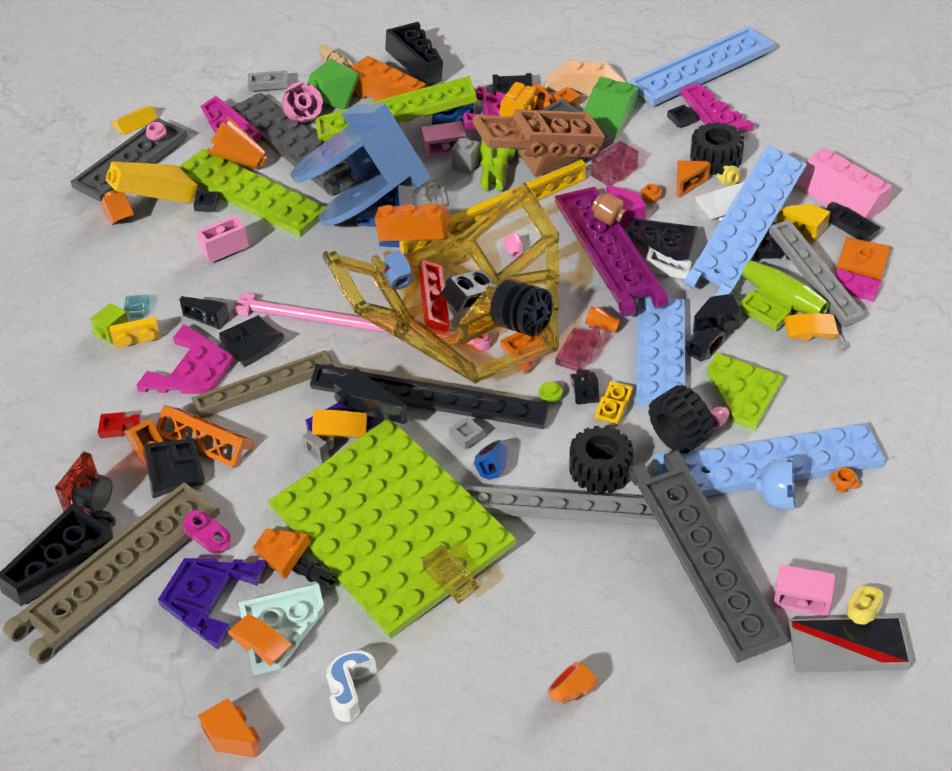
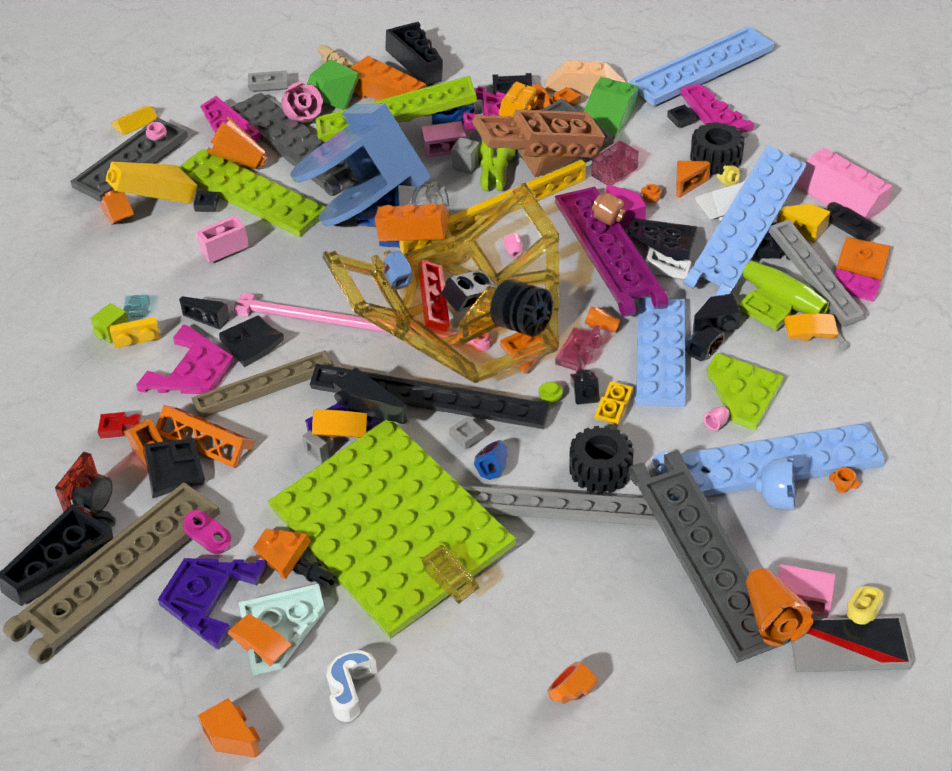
black tyre [648,385,714,454] -> none
none -> orange cone [746,568,813,646]

